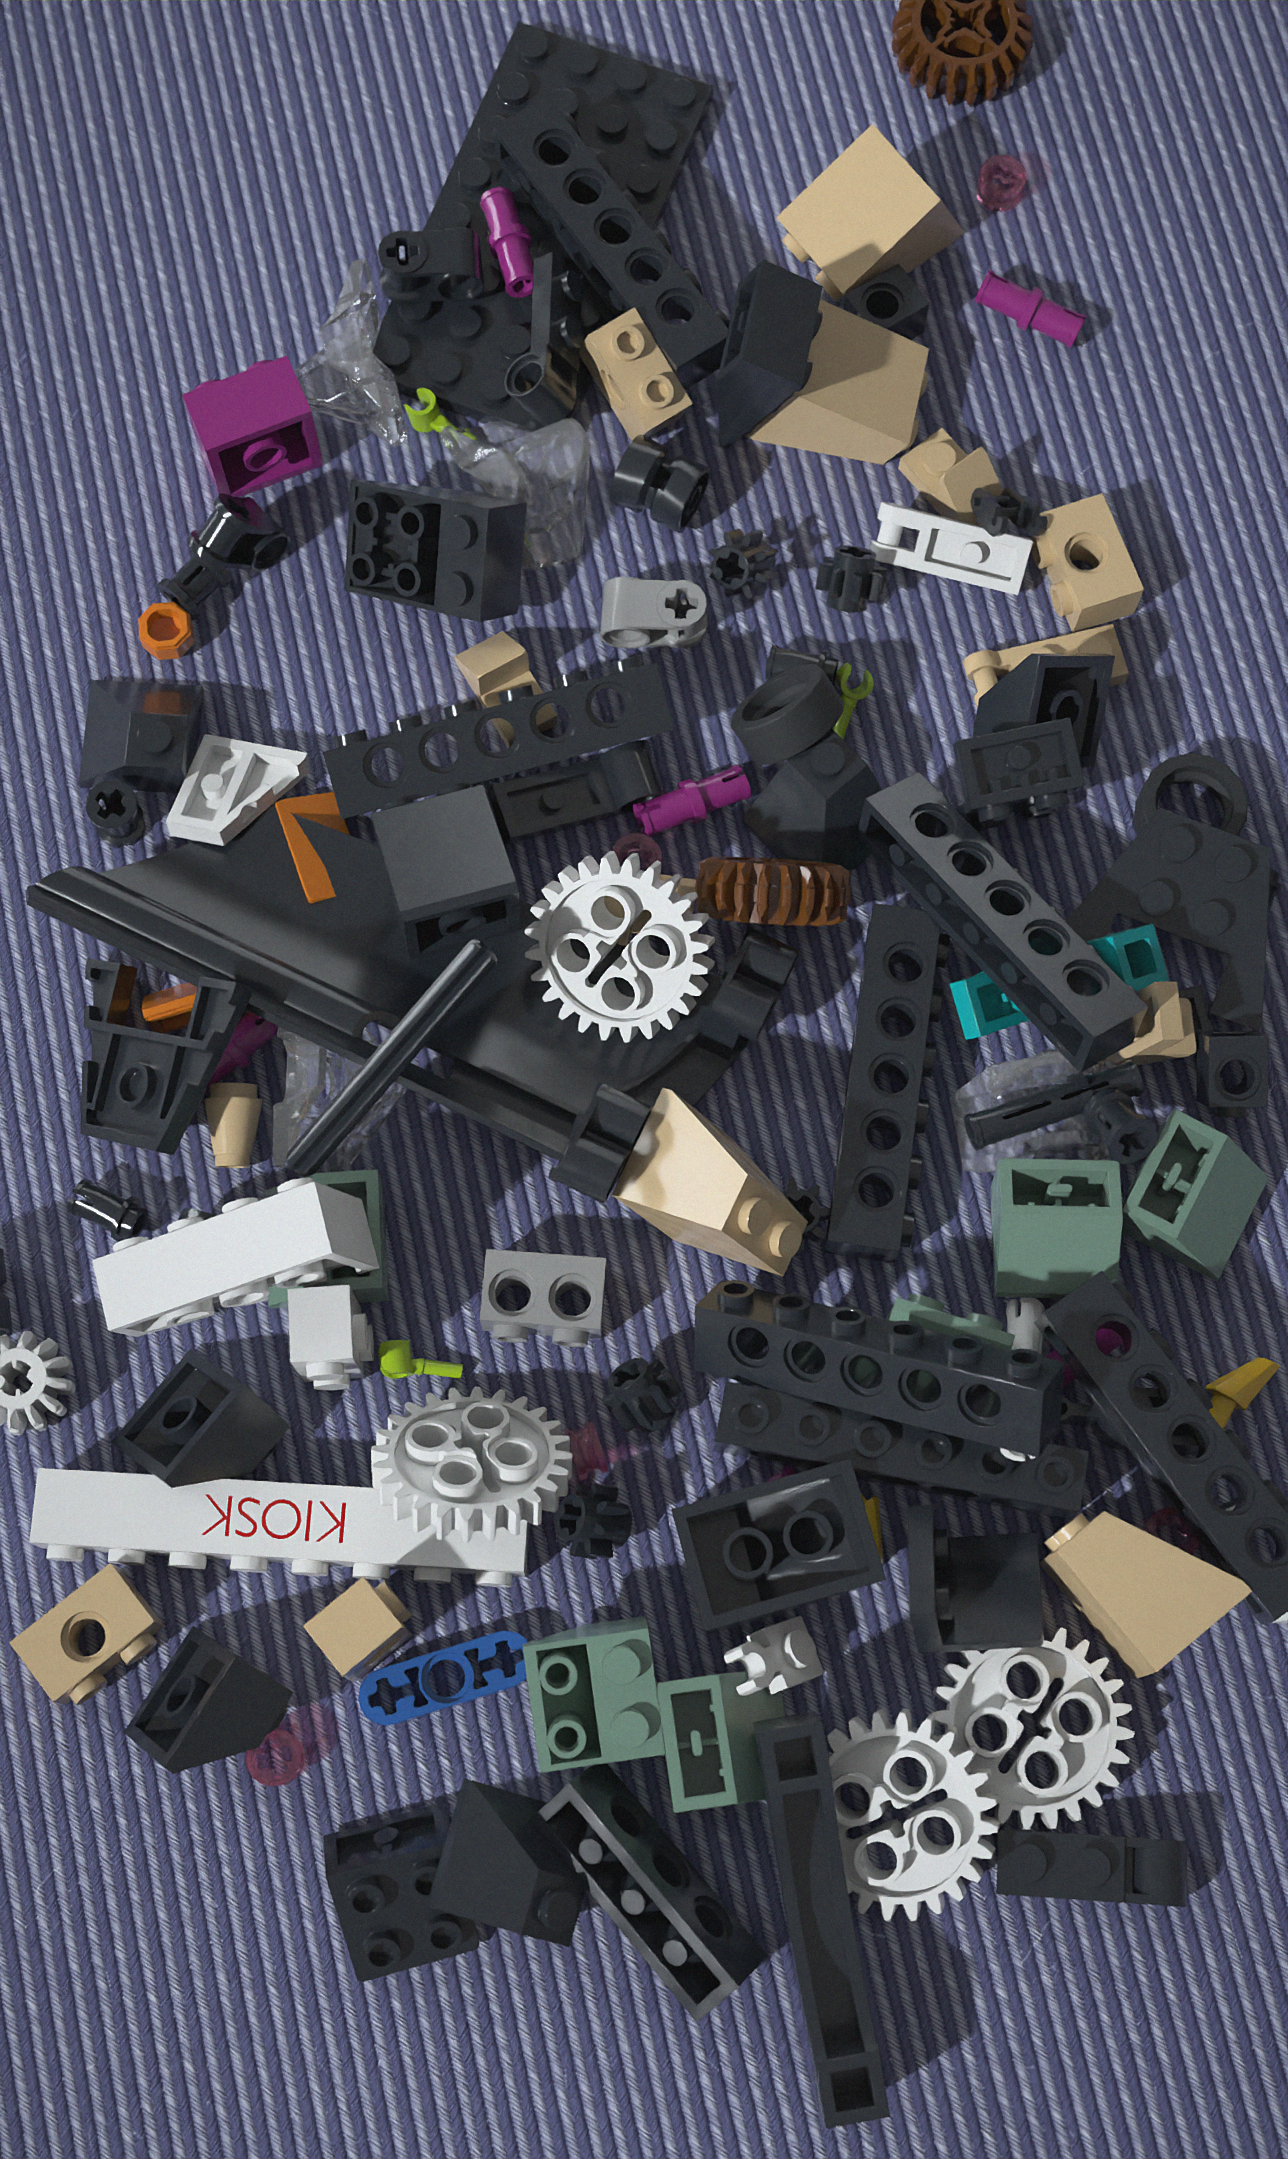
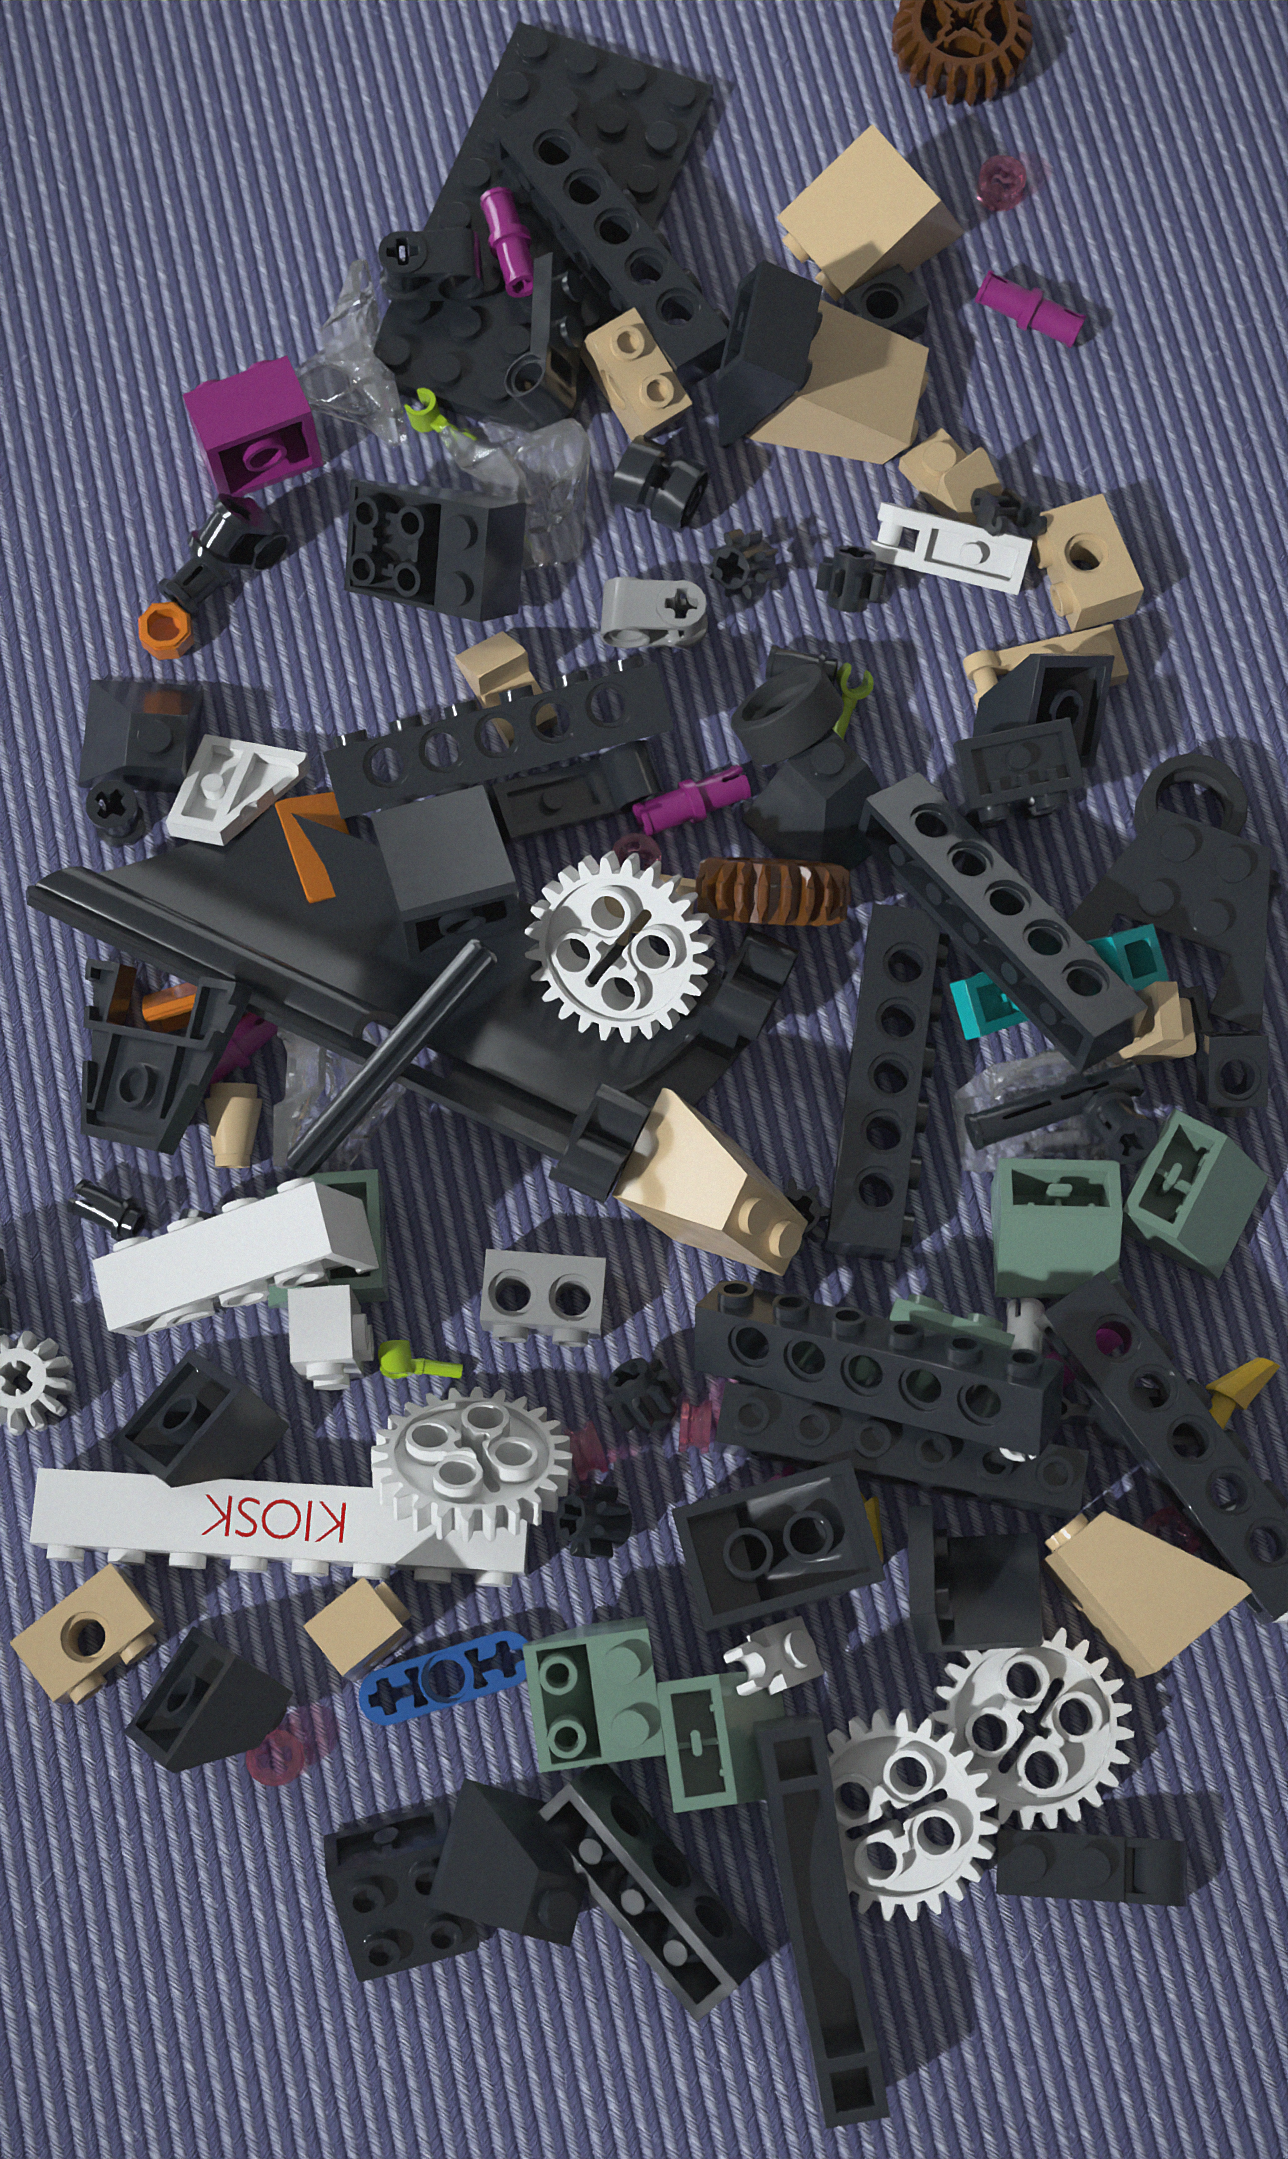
none -> clear pink bush [678,1397,712,1454]

